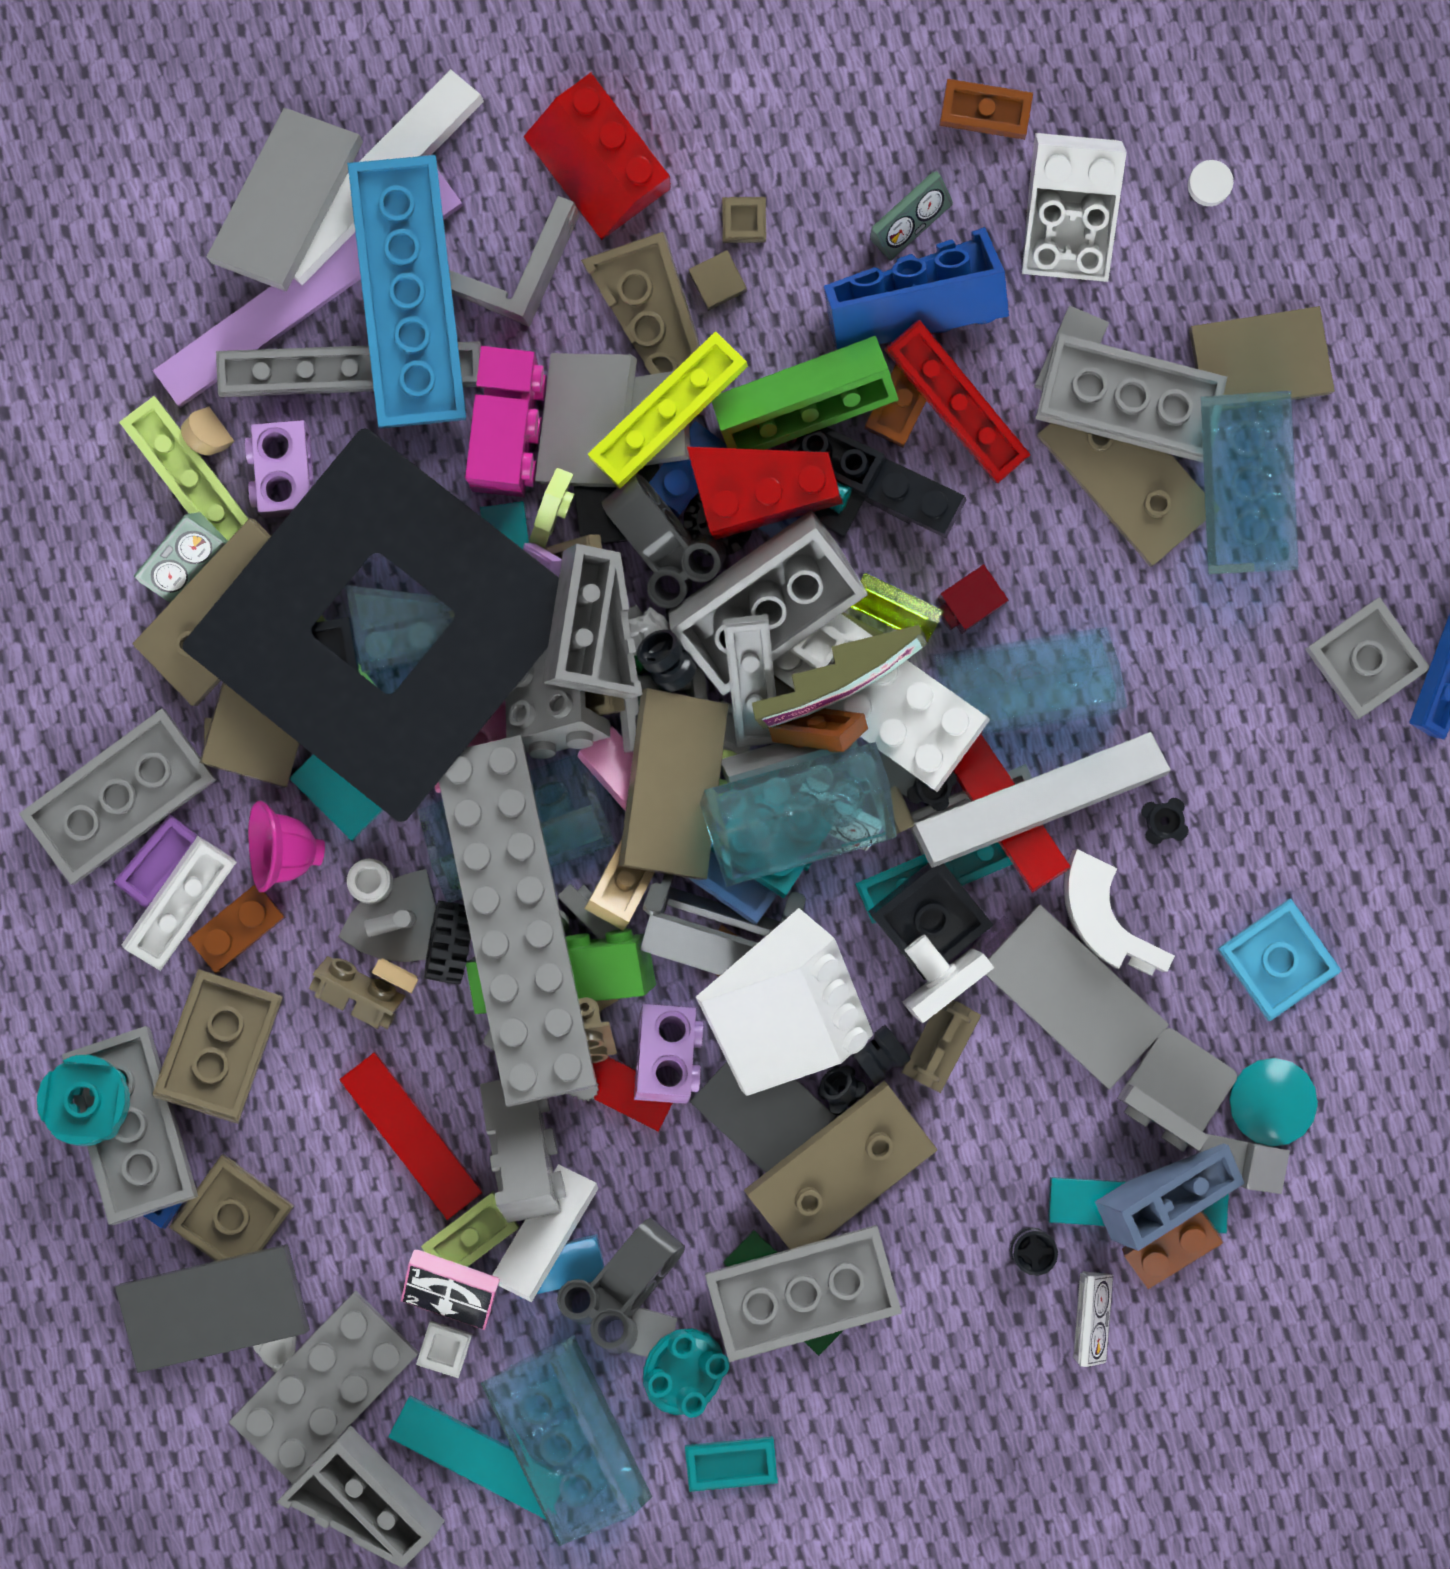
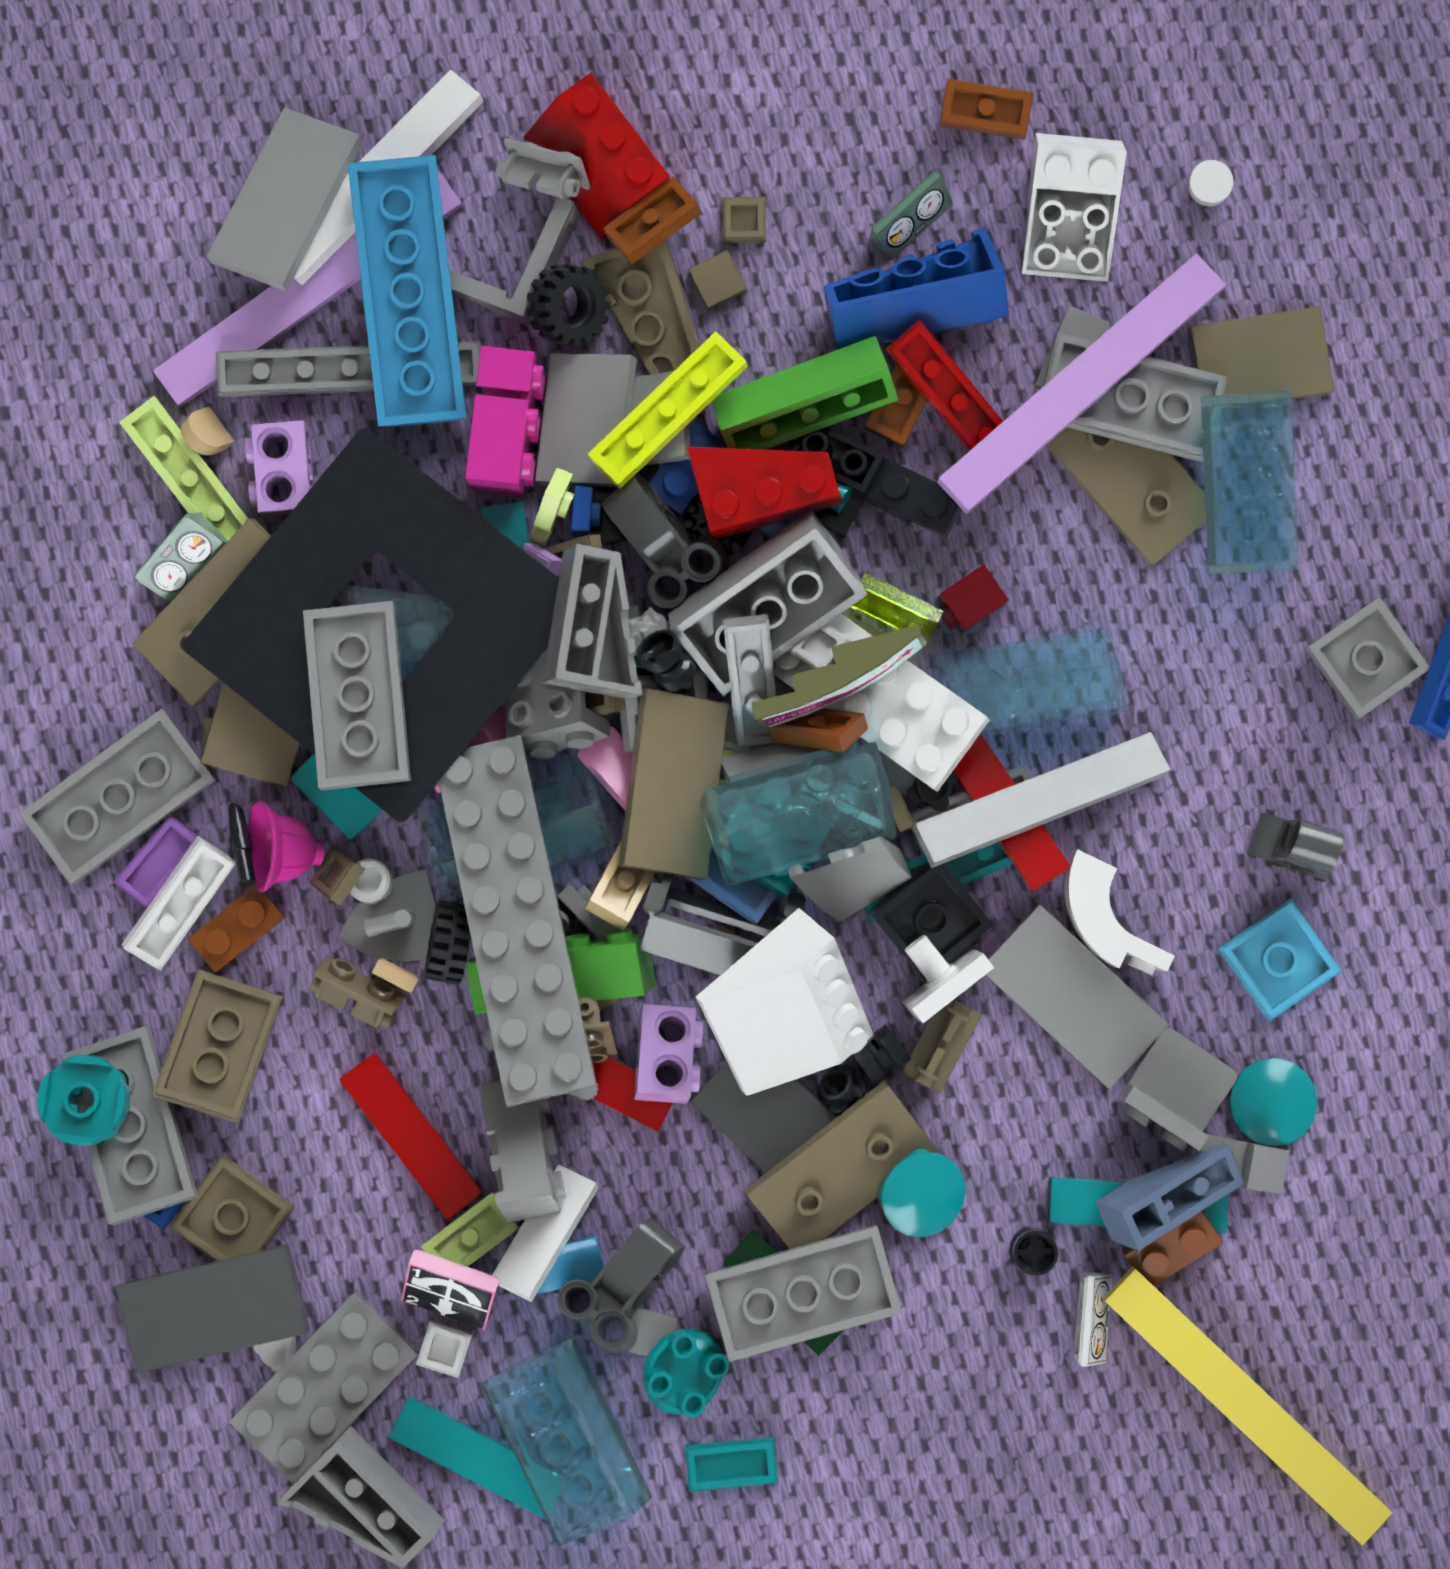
black plate [1141,798,1189,845] -> none
none -> black piece [228,803,256,886]
none -> light grey plate [303,601,411,791]
none -> dark tan tile [310,847,365,906]
none -> light grey hinge [496,138,591,200]
none -> black tyre [526,264,611,346]
none -> blue plate [571,486,602,537]
none -> dark orange plate [603,176,702,265]
none -> light grey slope [787,836,913,922]
none -> teal dish [877,1148,966,1237]
none -> lavender tile [937,253,1226,514]
none -> light yellow tile [1102,1266,1392,1546]
none -> dark grey piece [1247,813,1344,882]

